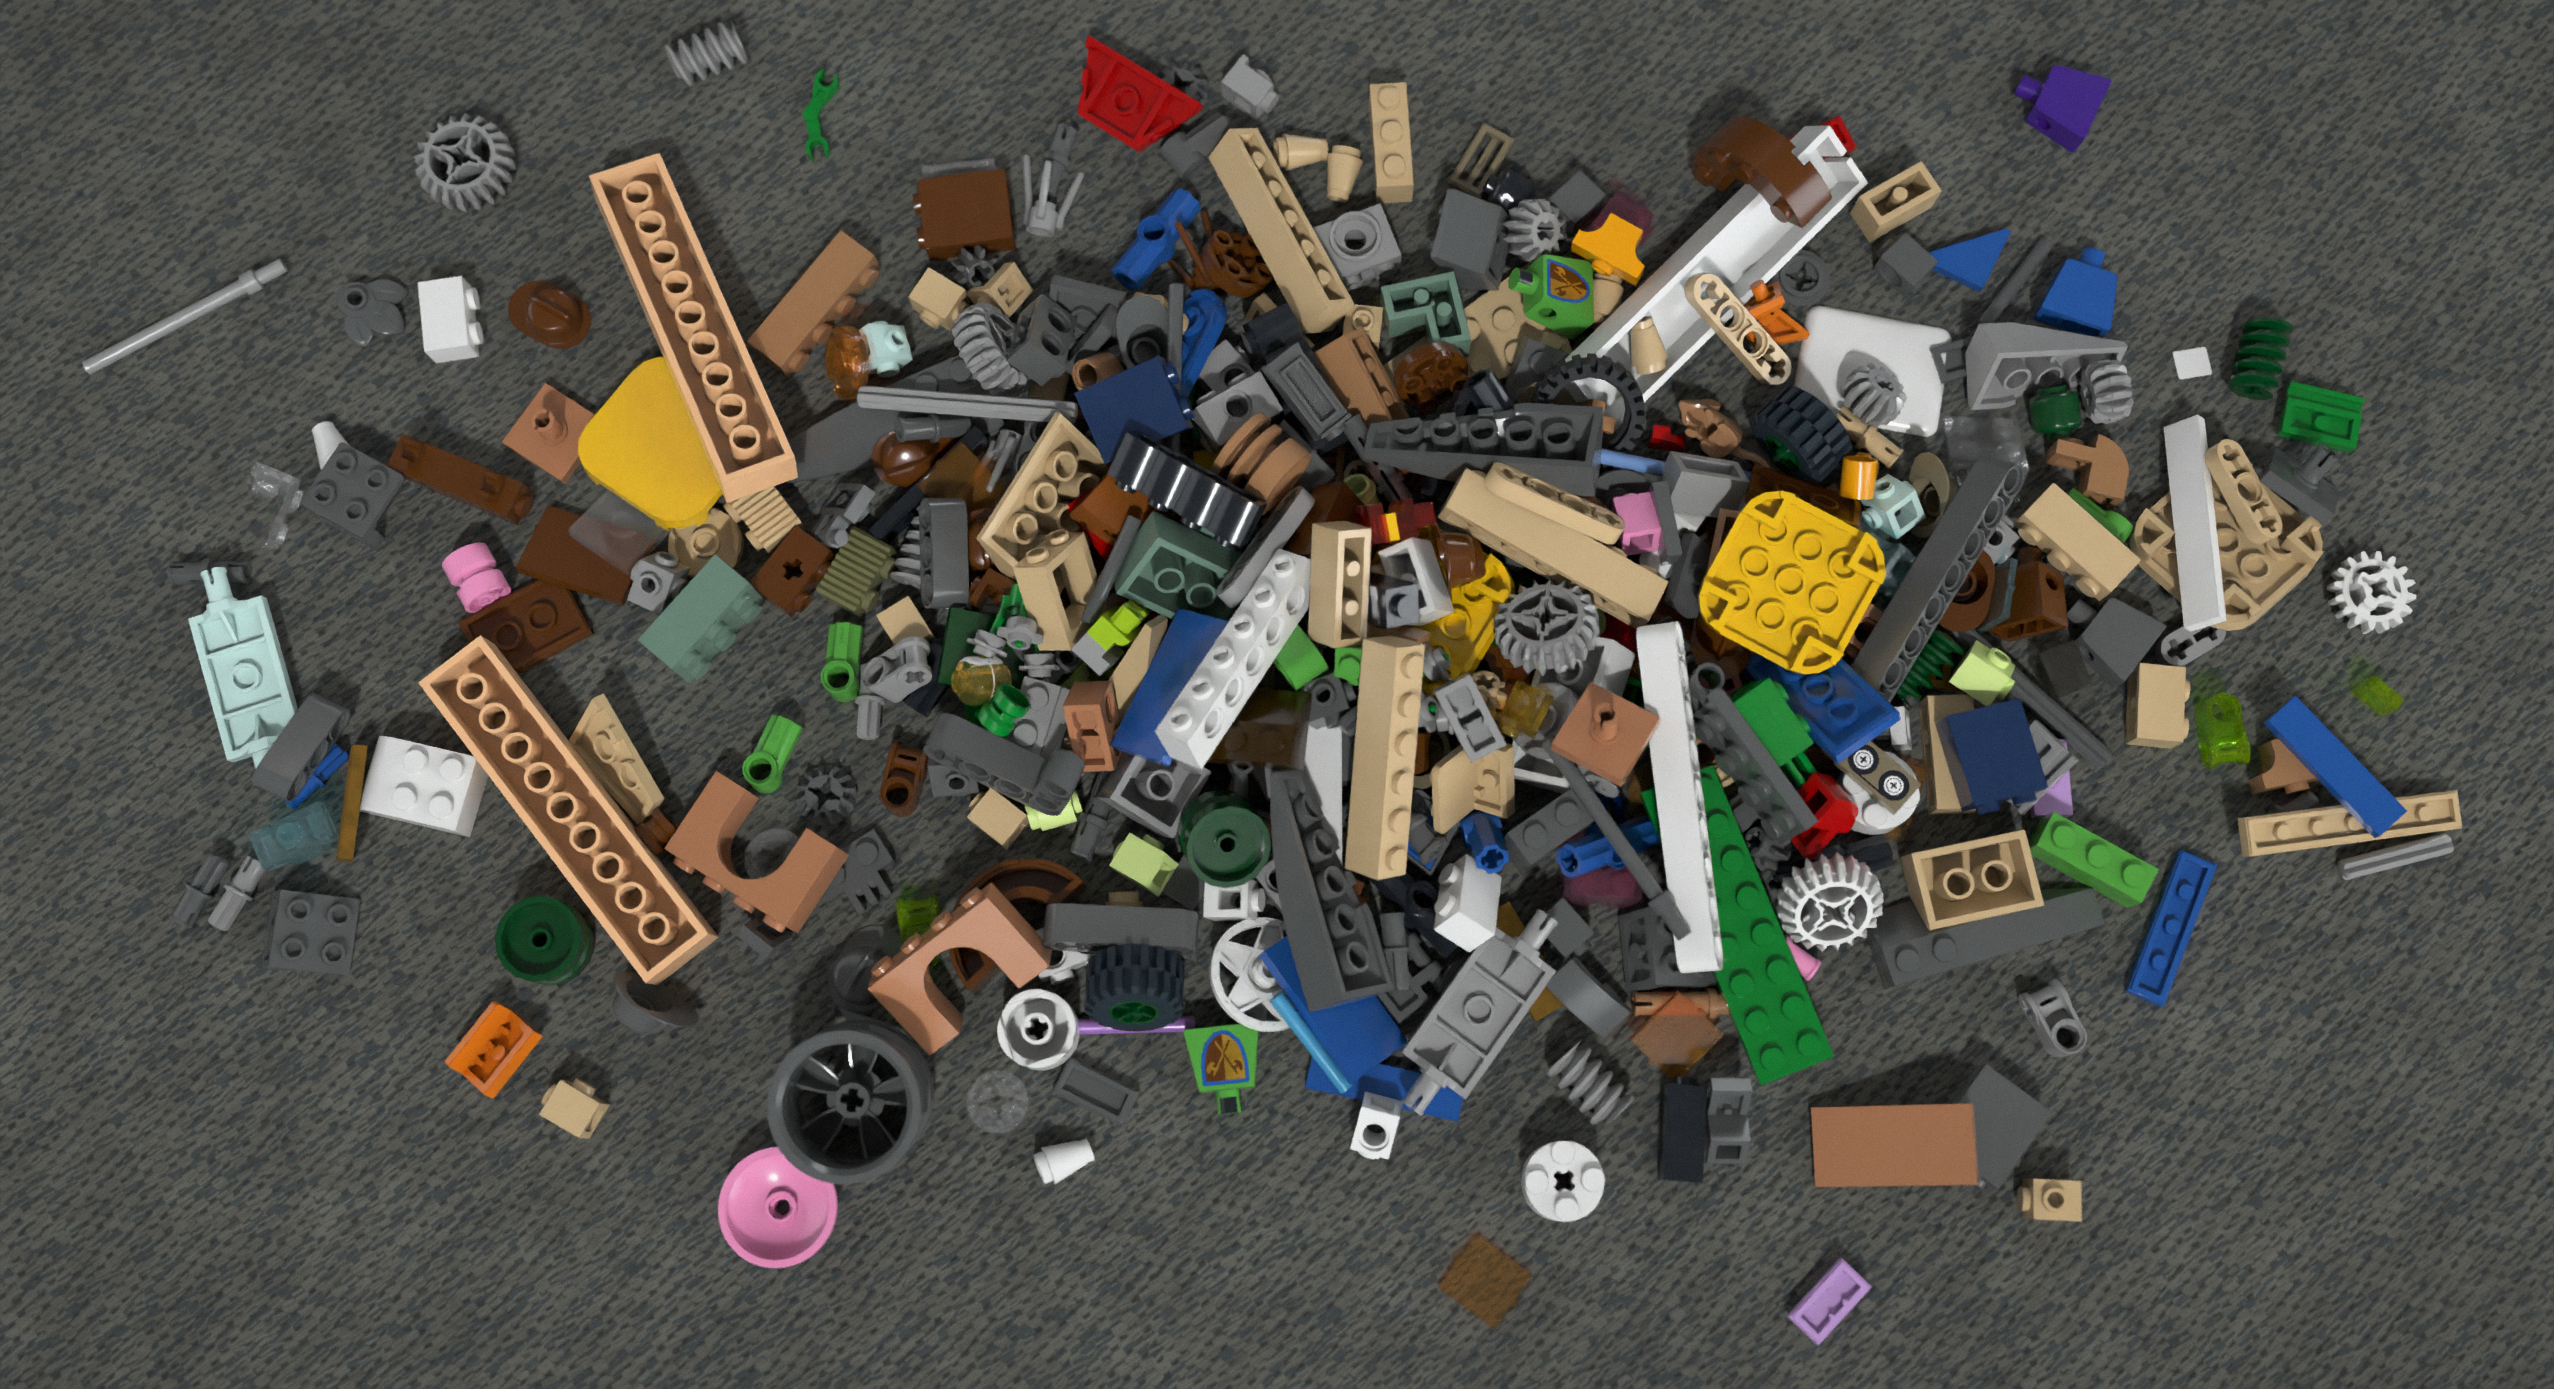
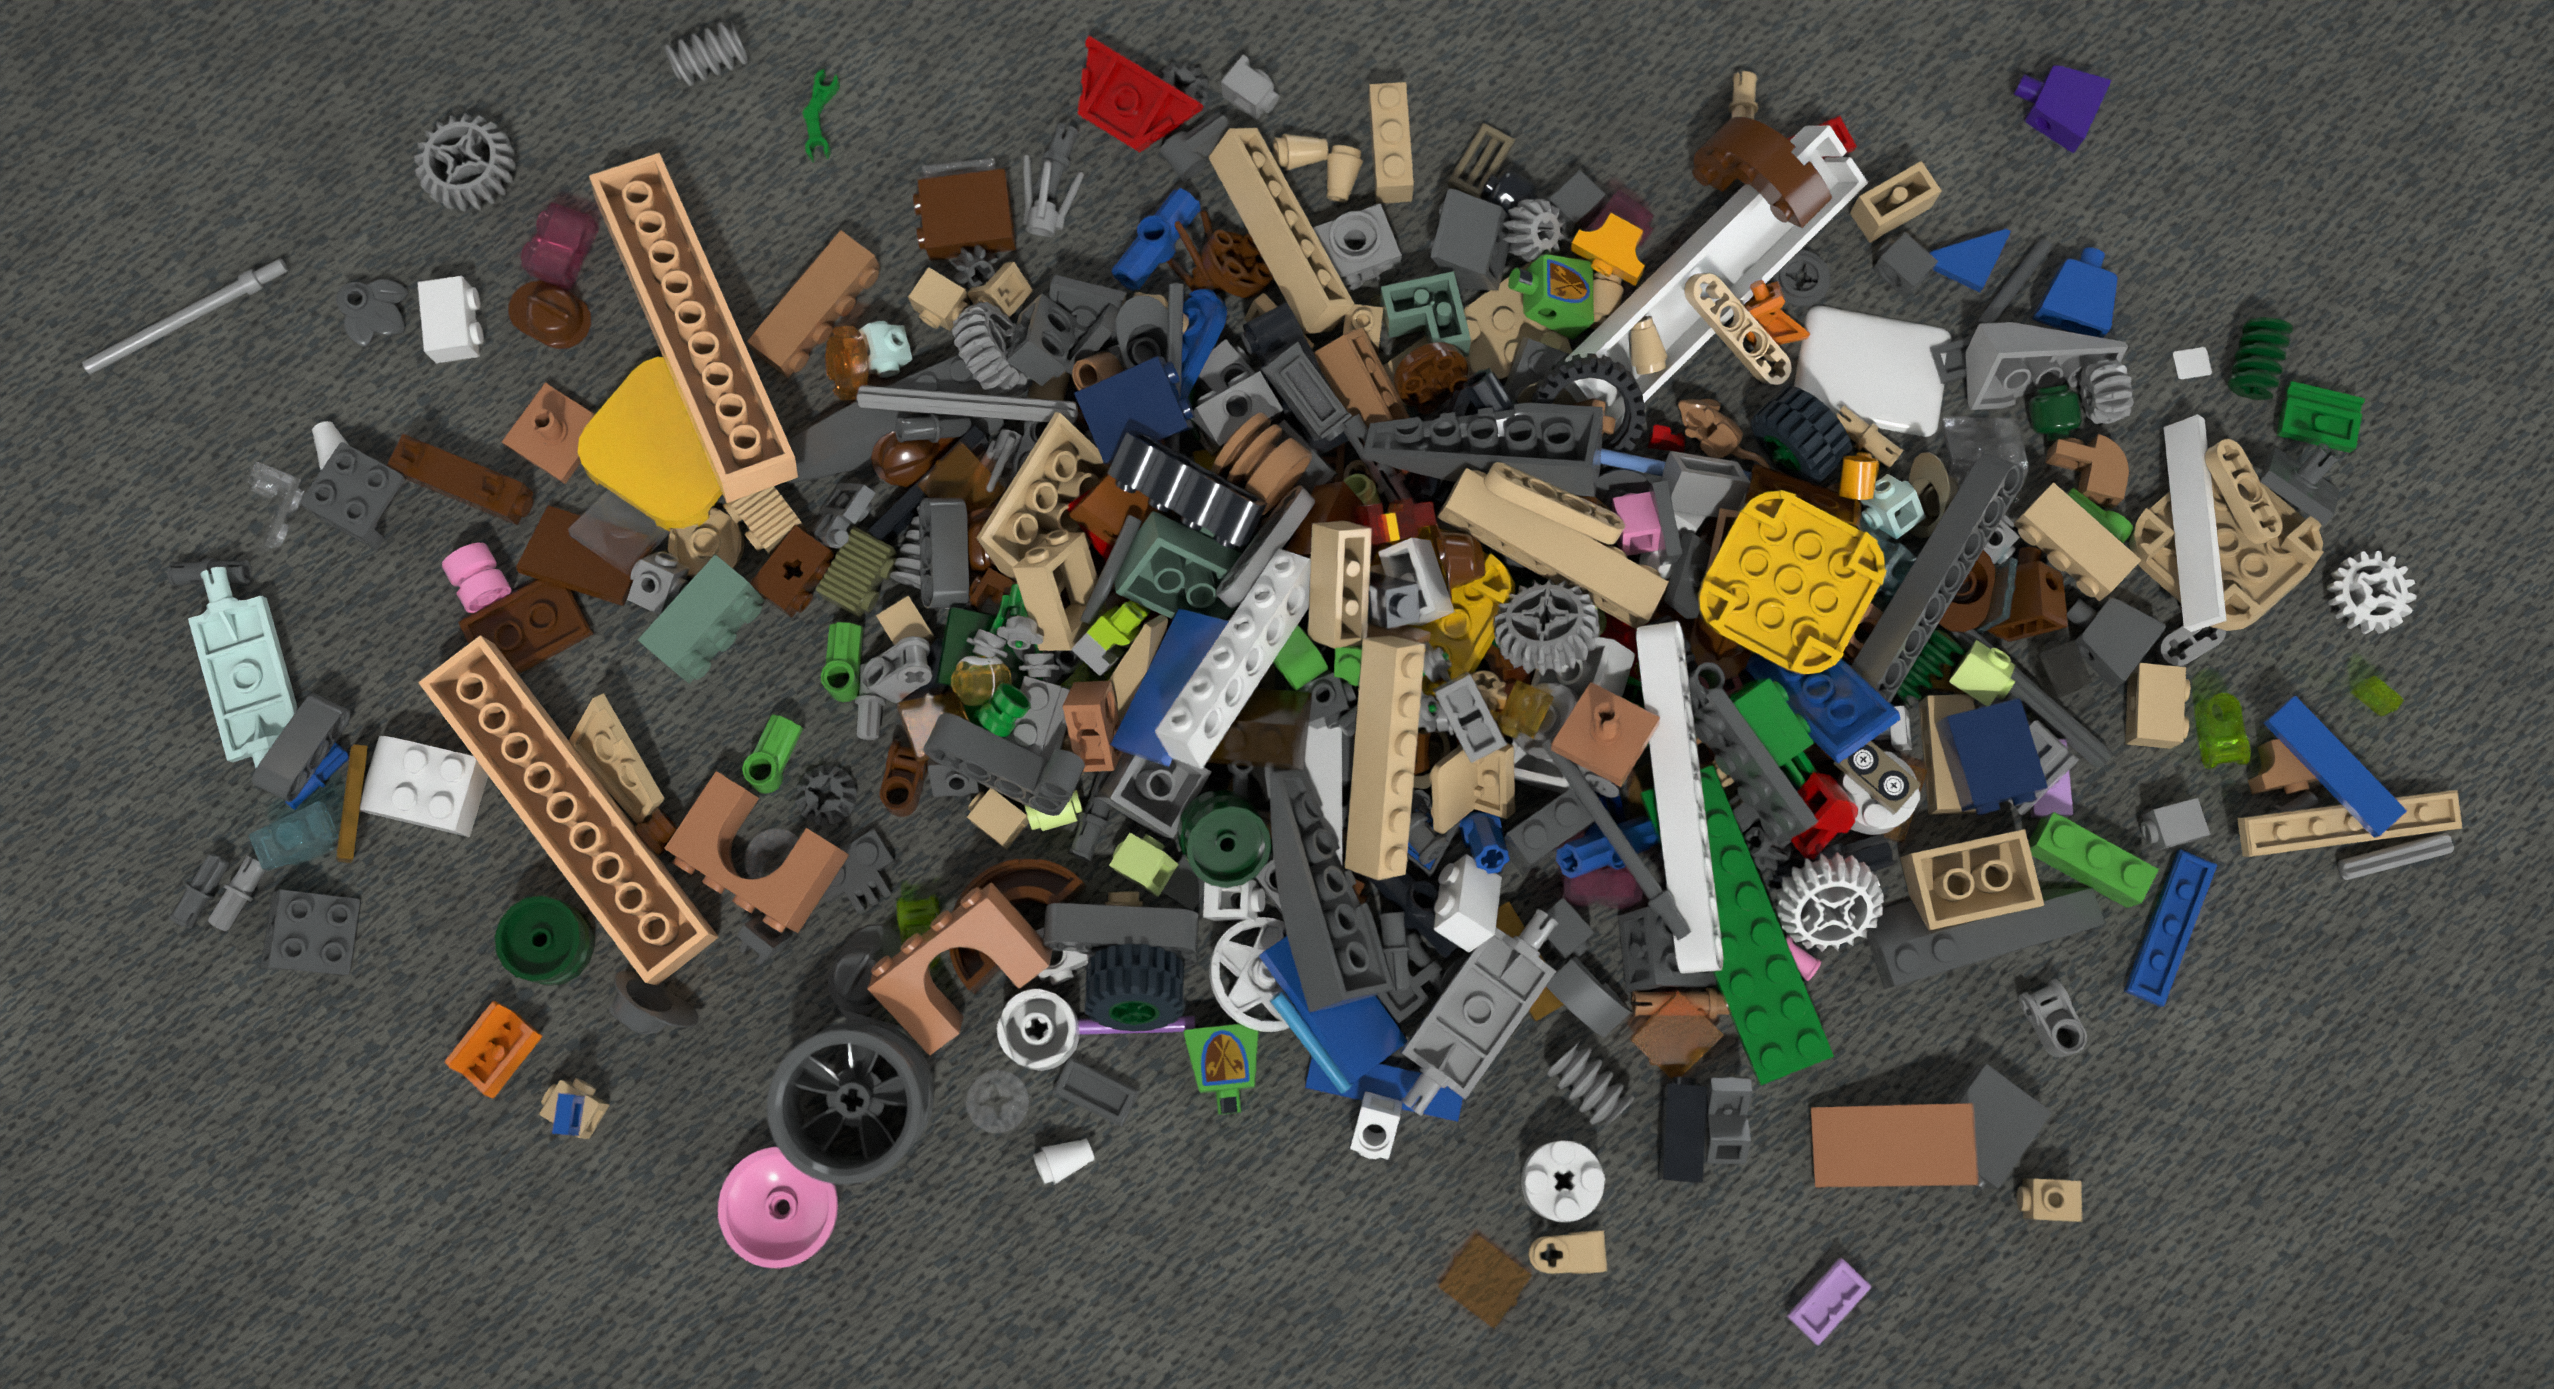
light grey gear [1840,363,1907,428] -> none
none -> clear pink brick [521,202,599,290]
none -> blue tile [552,1093,585,1136]
none -> clear orange piece [897,692,969,762]
none -> tan piece [1528,1230,1607,1274]
none -> tan axle [1729,71,1758,119]
none -> light grey brick [2141,798,2210,852]

